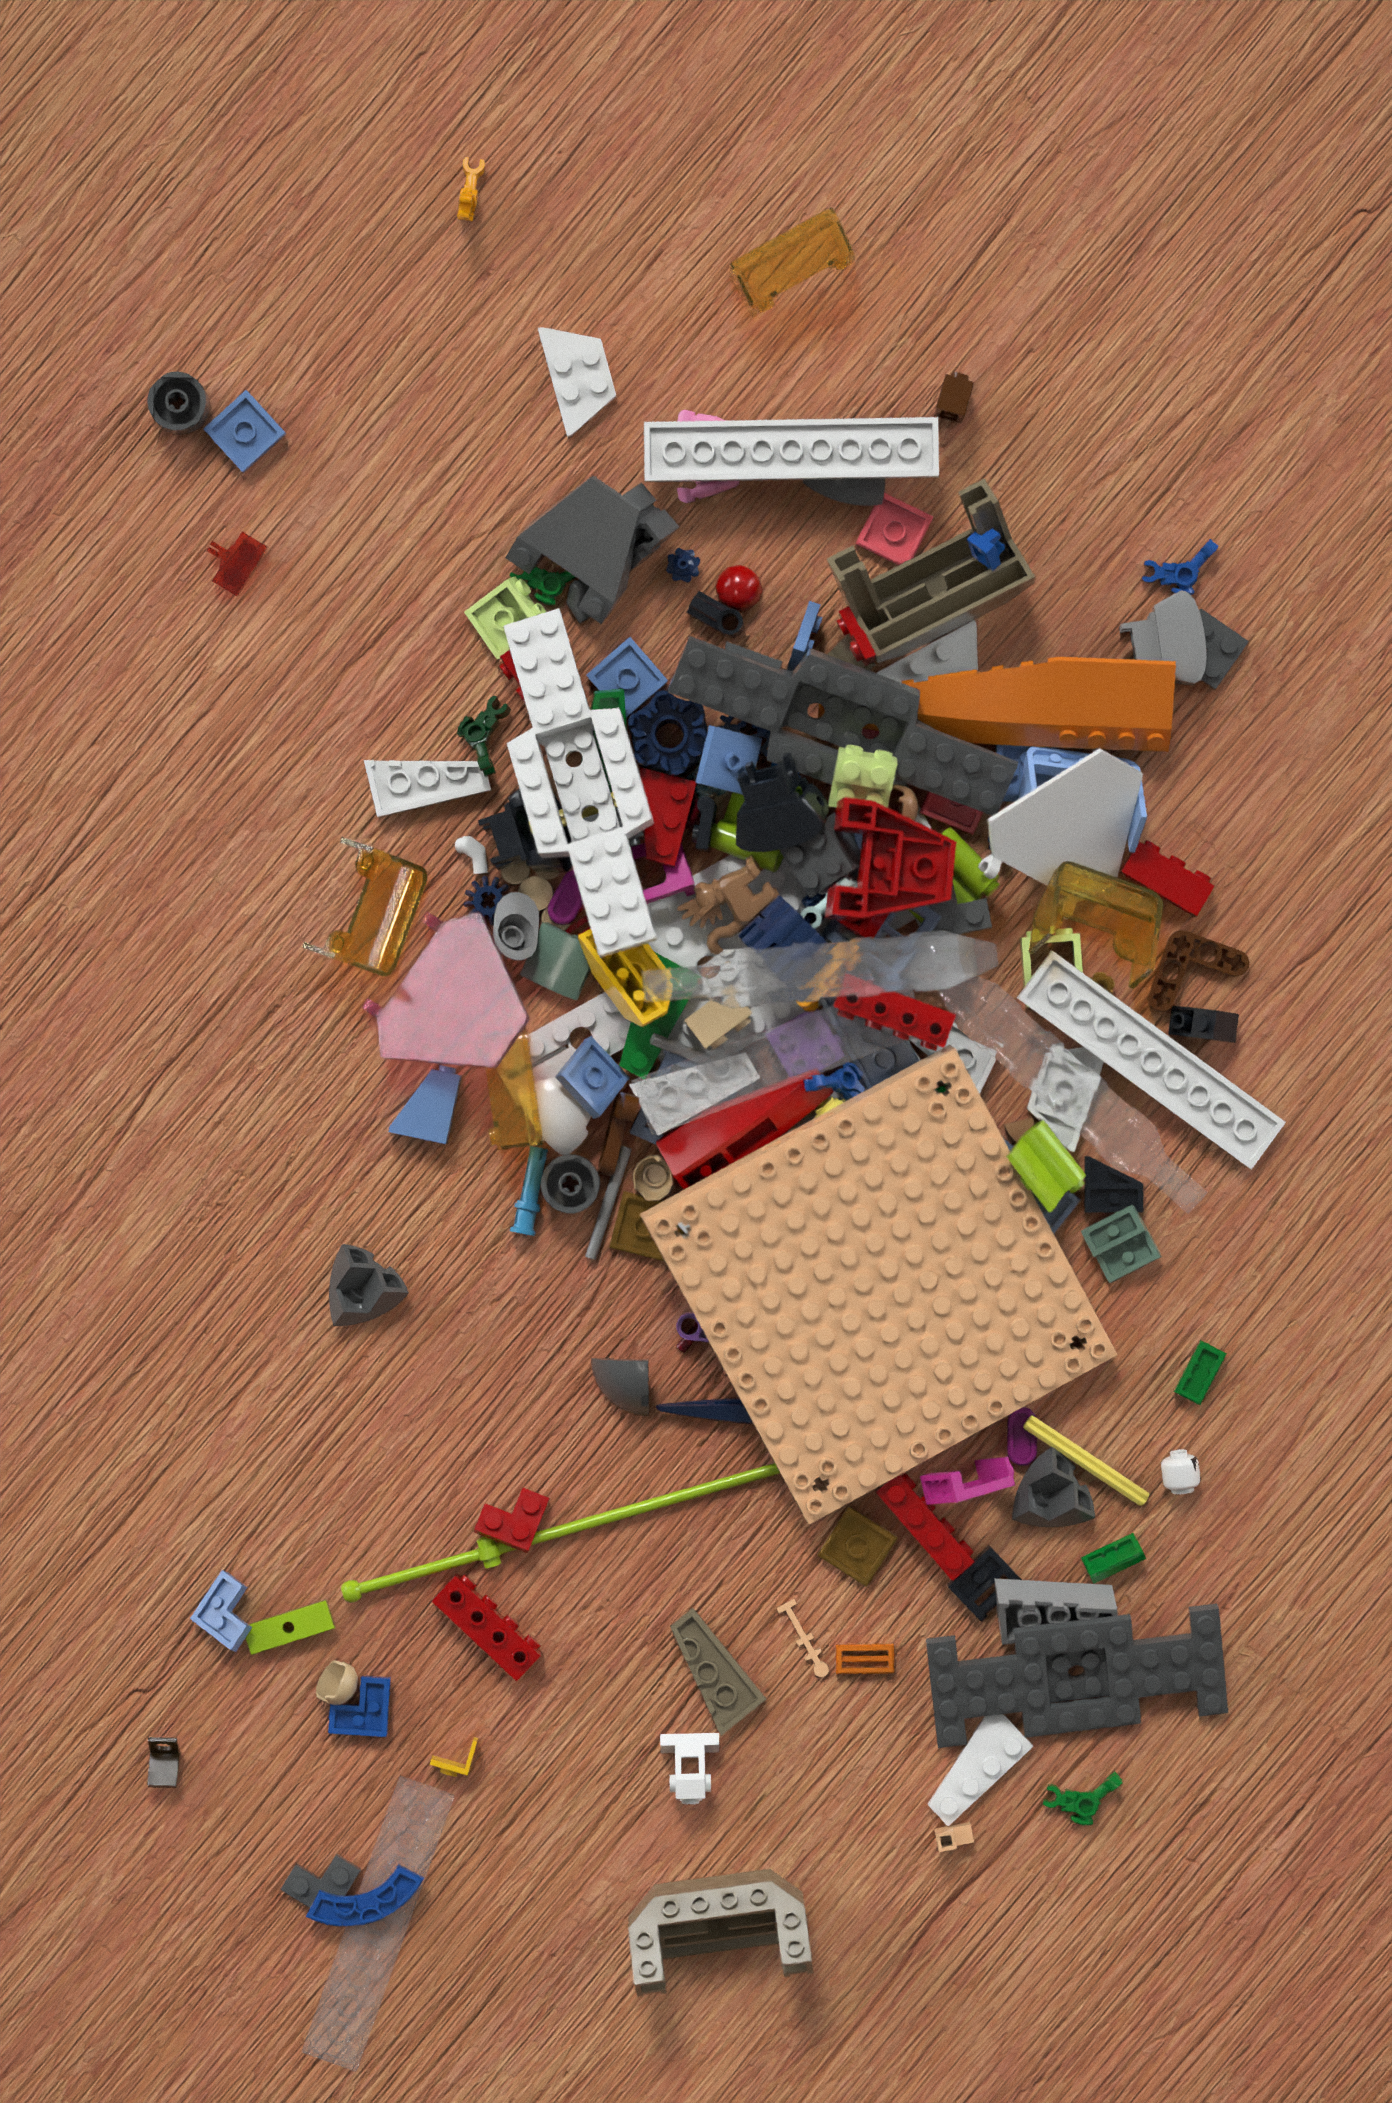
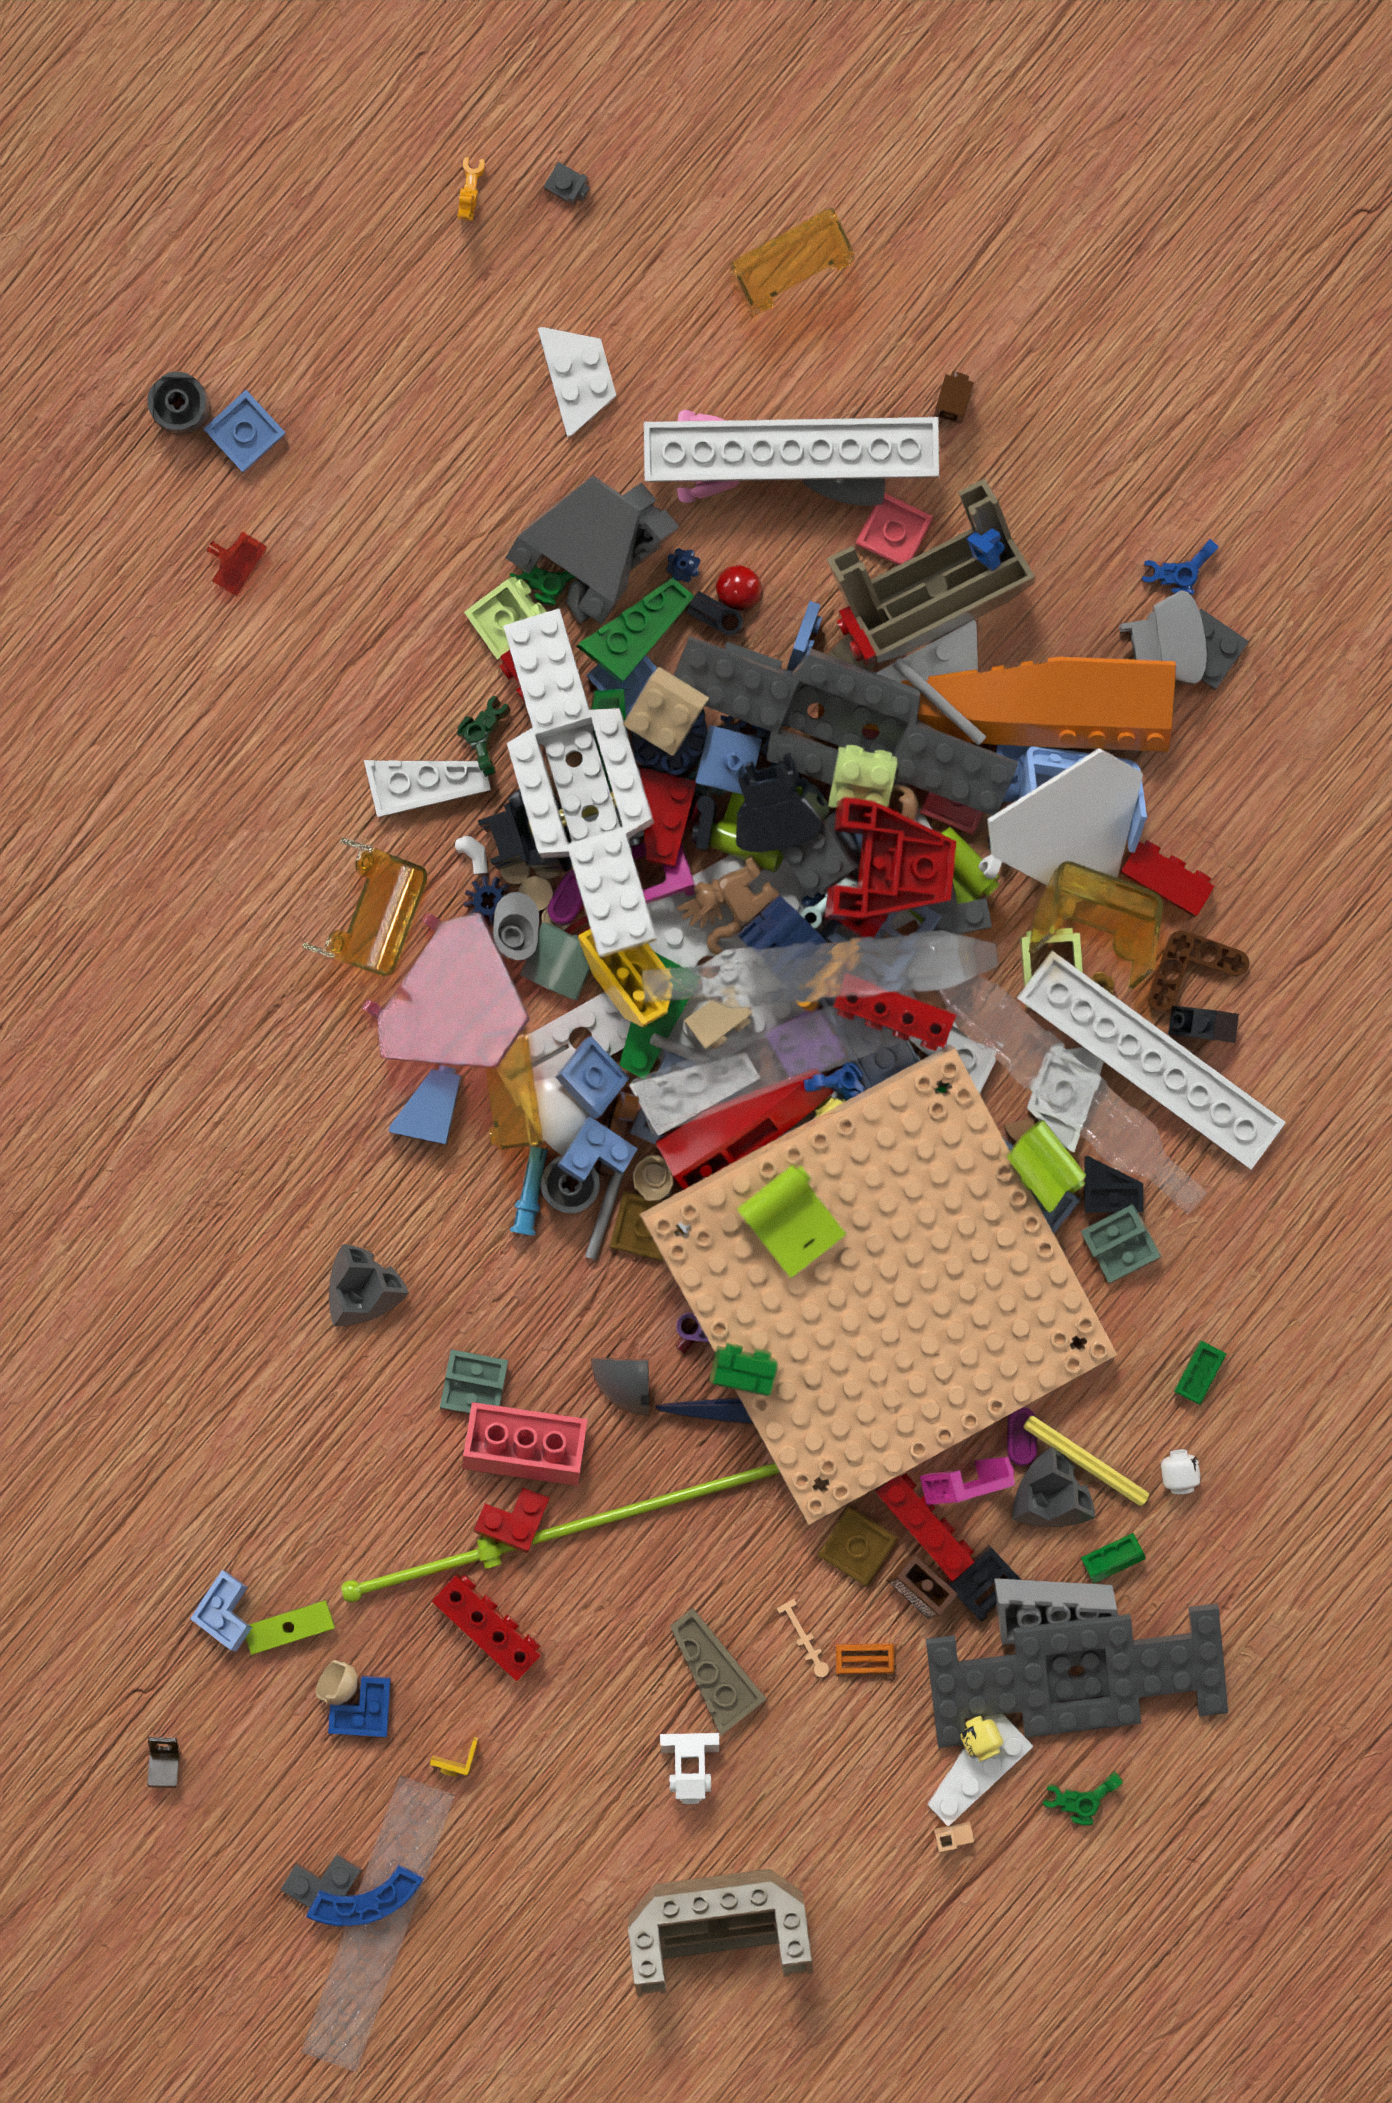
none -> sand green slope [440,1349,508,1414]
none -> coral slope [462,1402,588,1486]
none -> dark grey bracket [543,162,590,206]
none -> medium blue plate [557,1116,638,1182]
none -> green wing [576,578,694,684]
none -> tan brick [623,667,709,756]
none -> green brick [710,1343,778,1397]
none -> lime door [736,1165,847,1278]
none -> reddish brown brick [886,1555,957,1619]
none -> light grey bar [892,658,986,745]
none -> light yellow head [960,1716,1003,1762]

